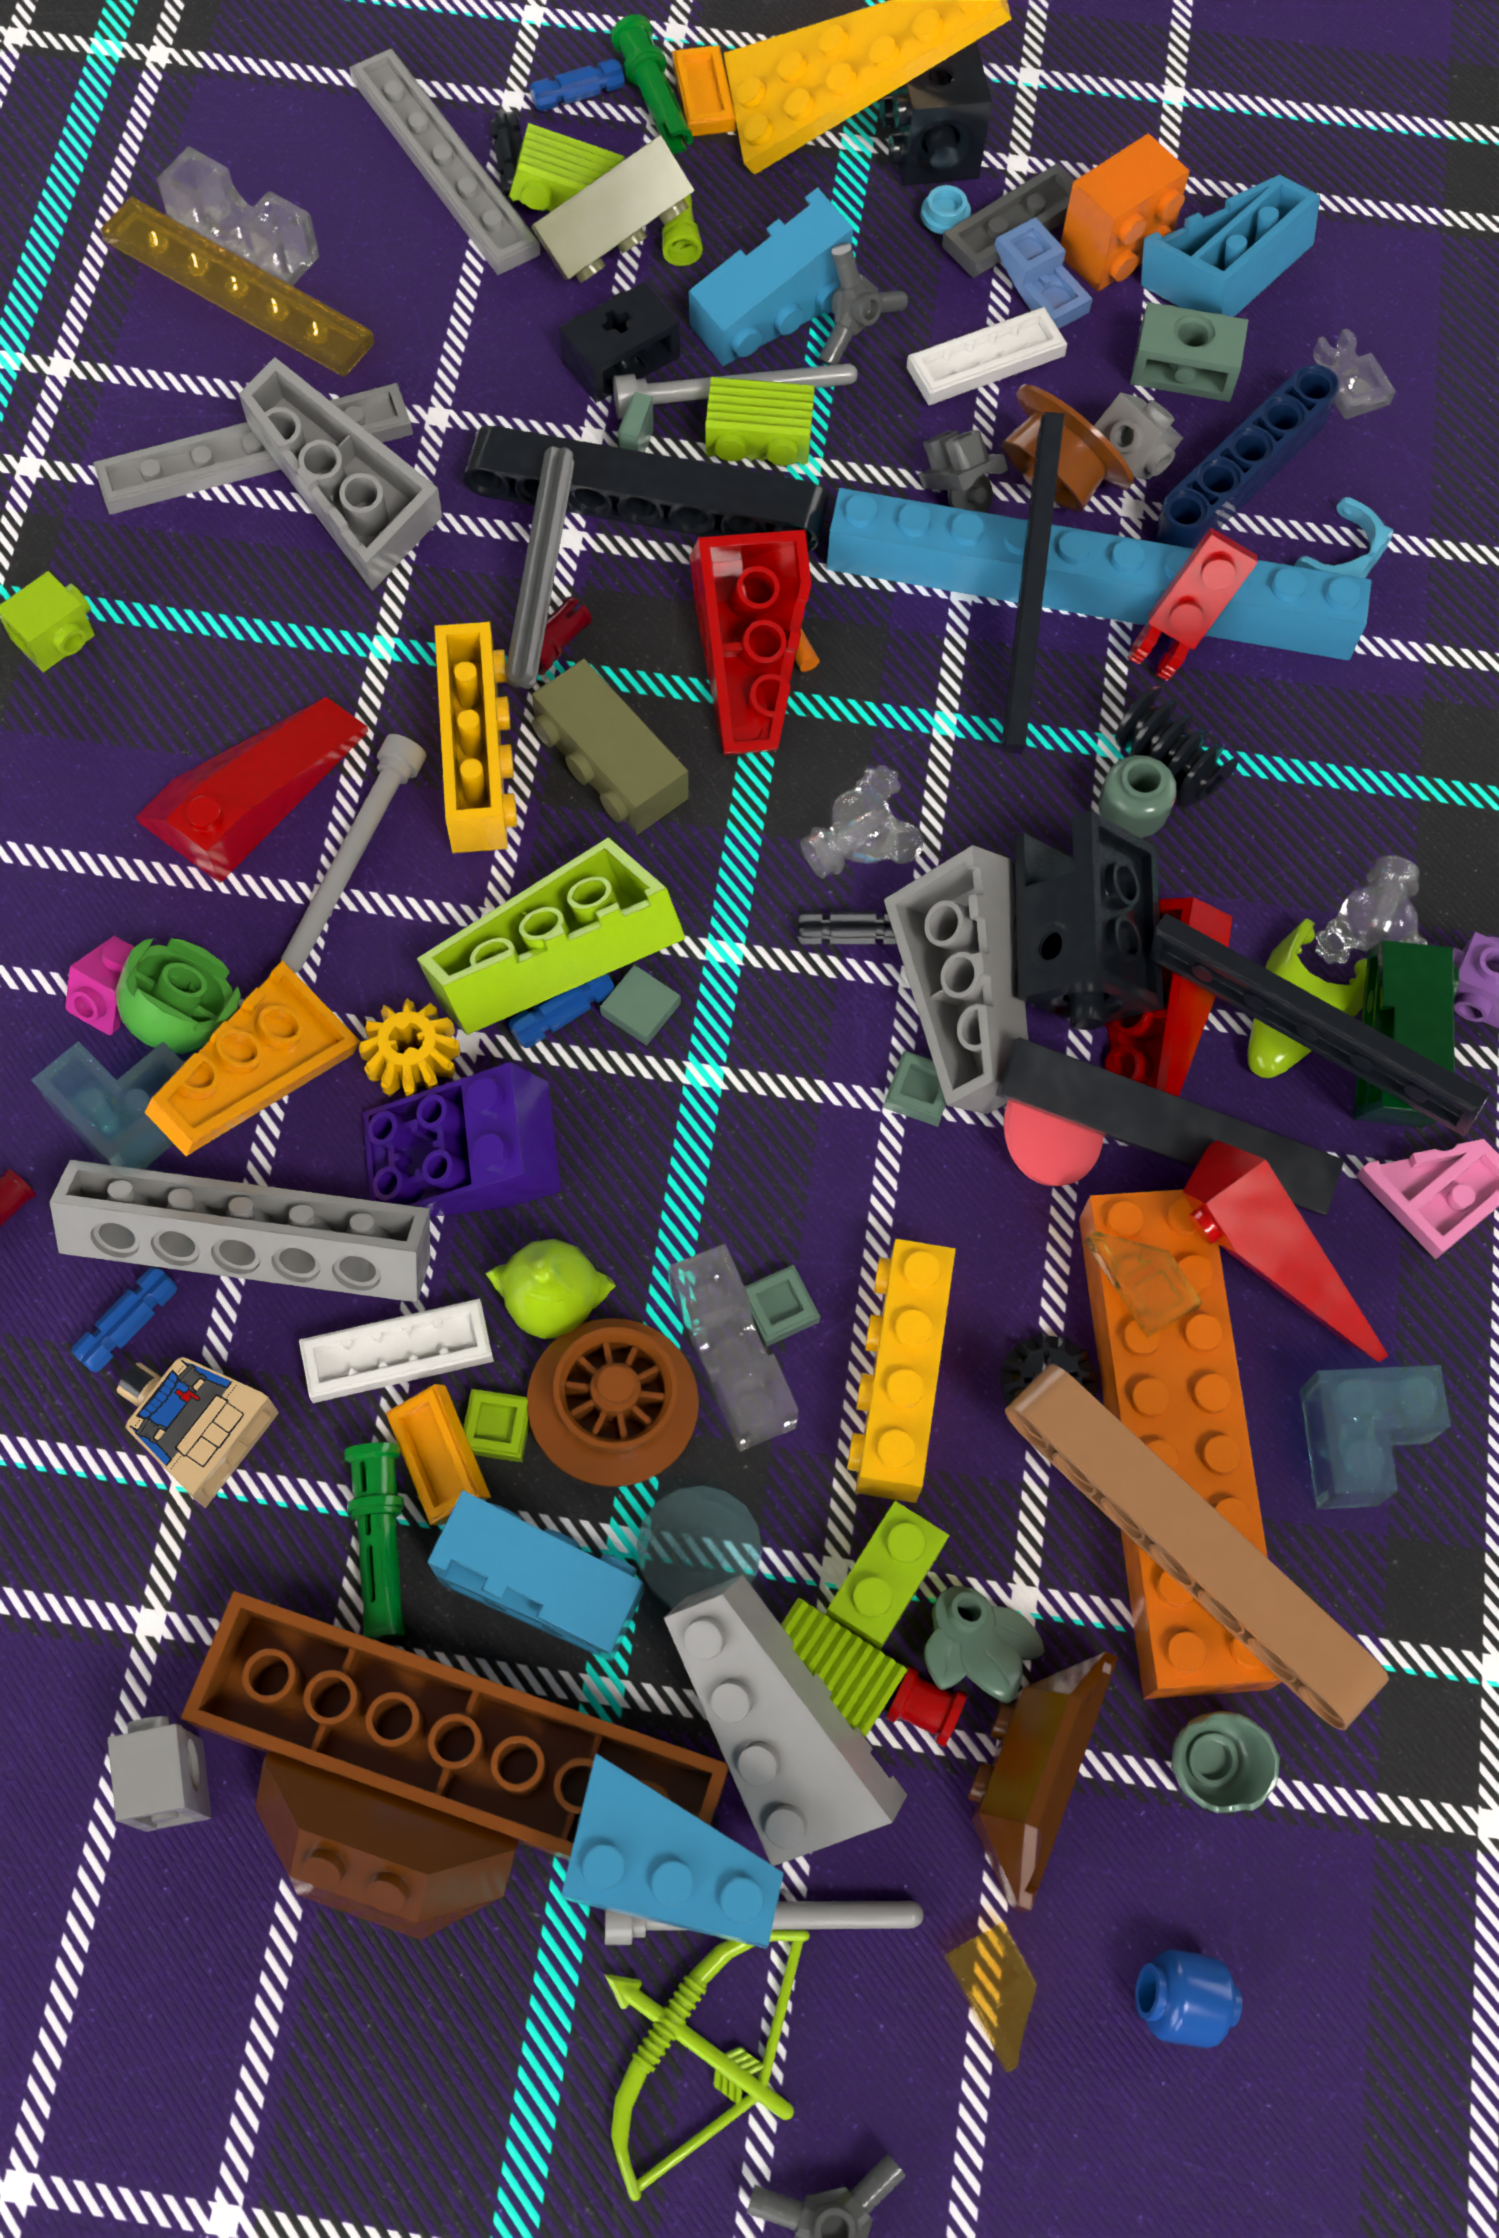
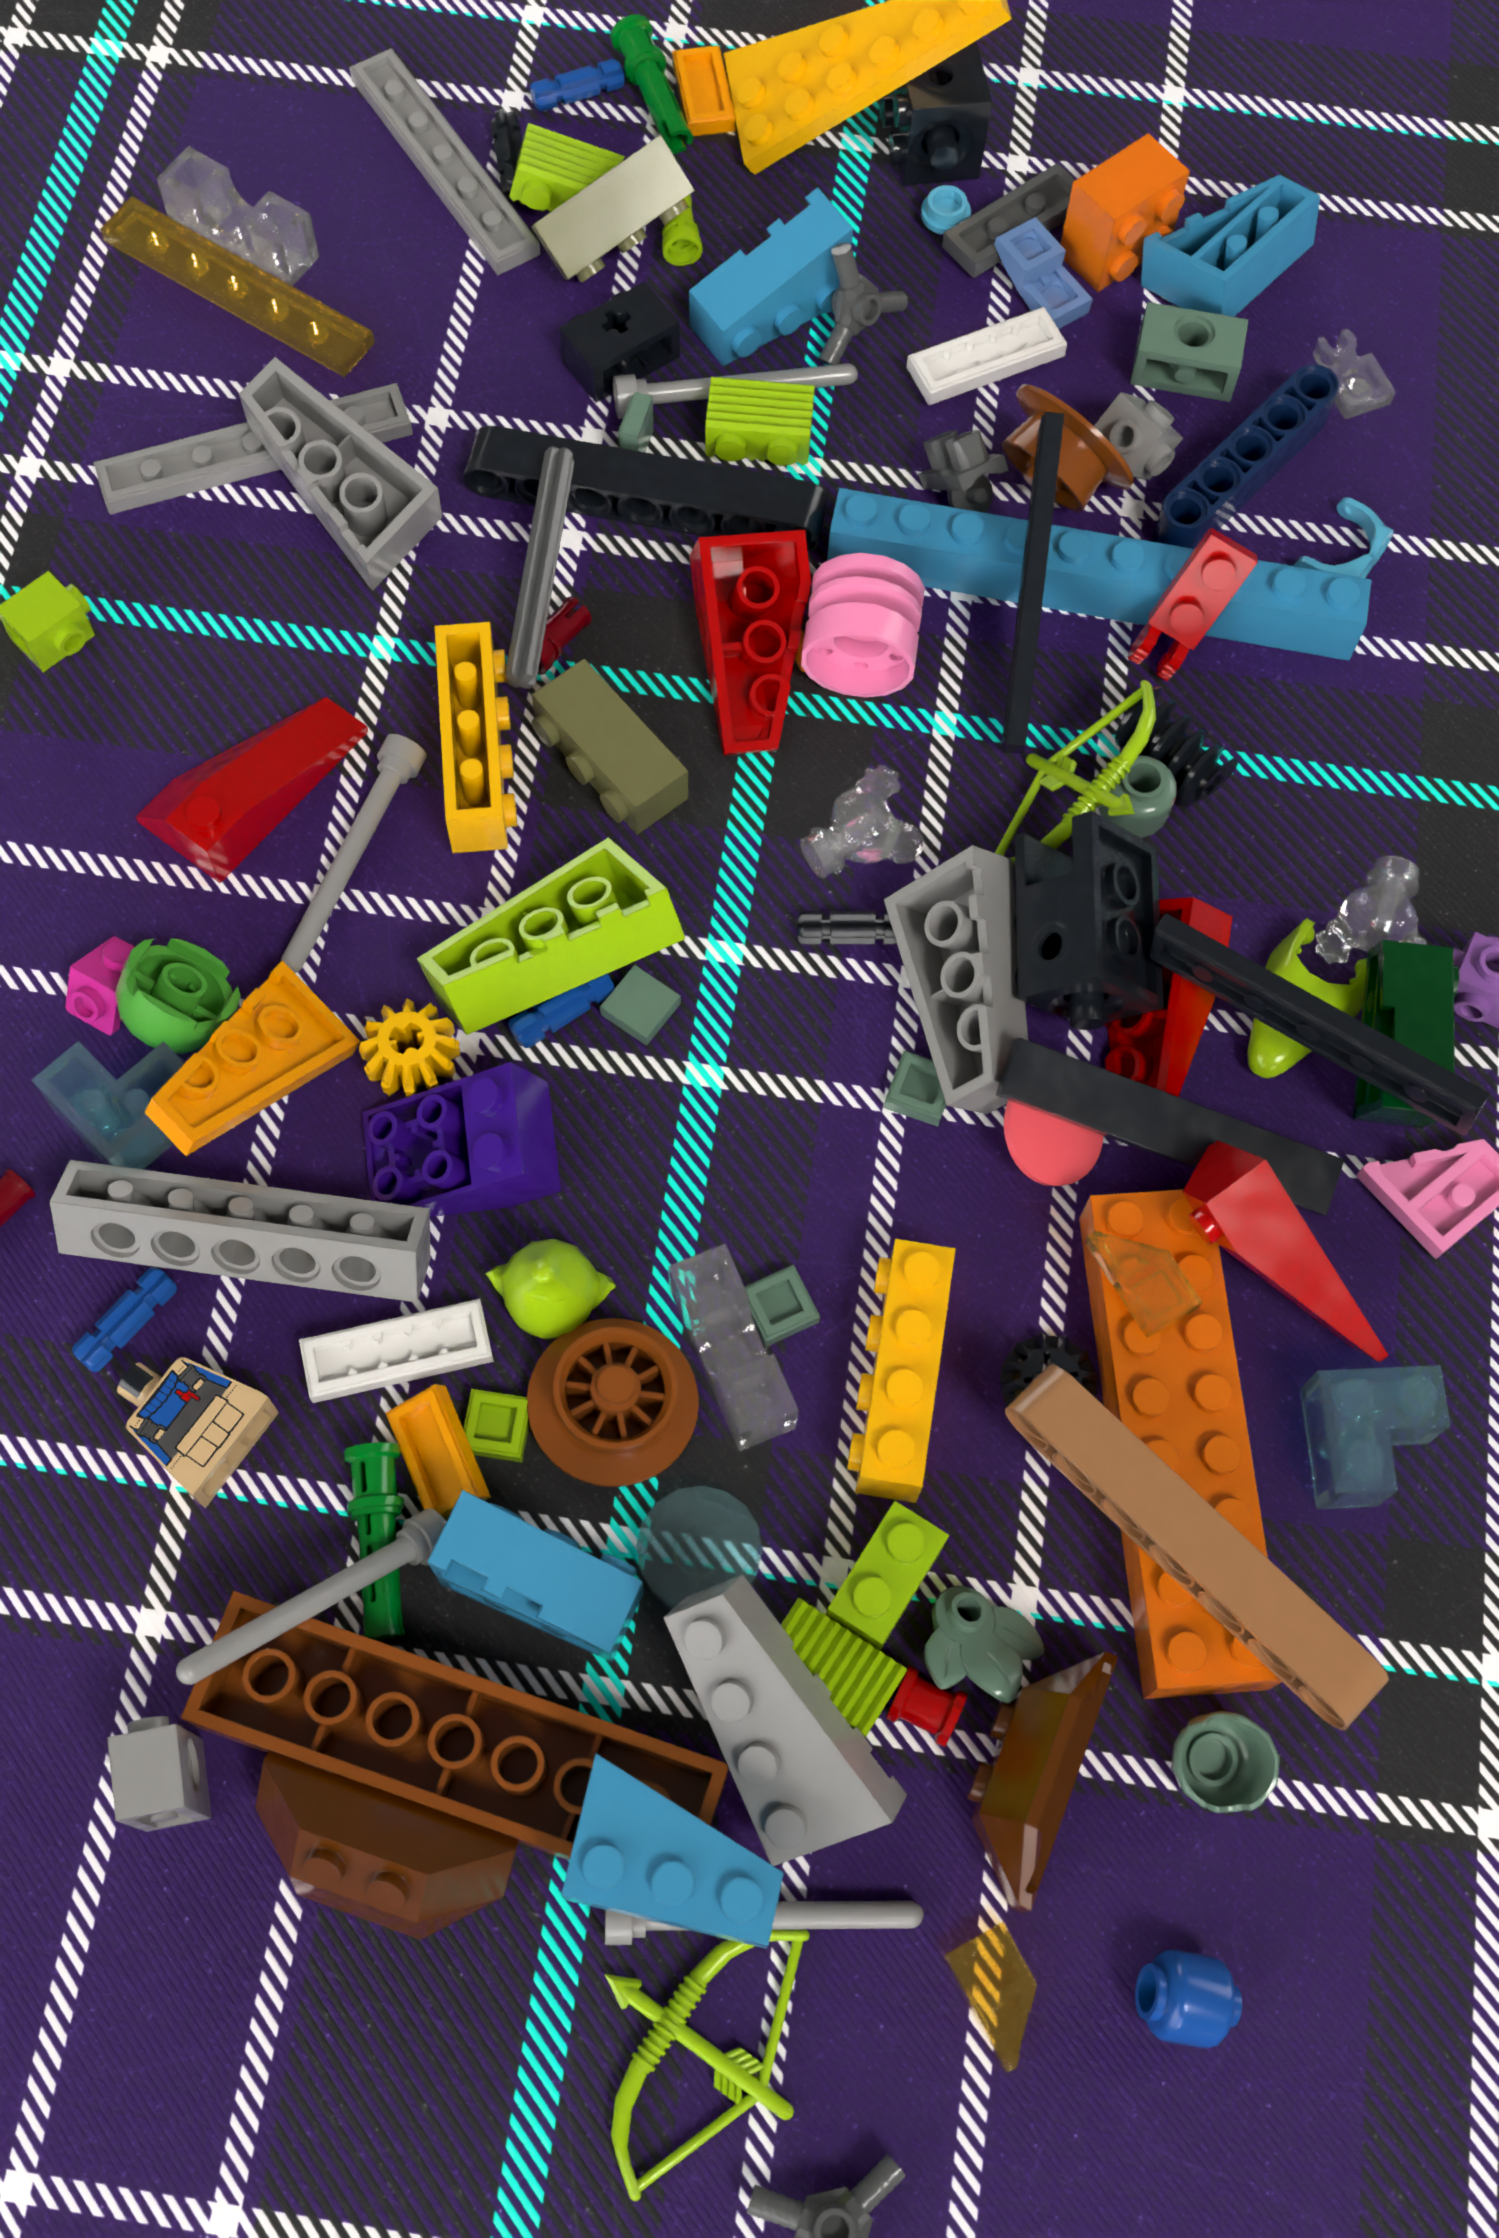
none -> light grey piece [176,1508,447,1685]
none -> bright pink wheel [801,553,925,697]
none -> lime piece [995,680,1156,866]

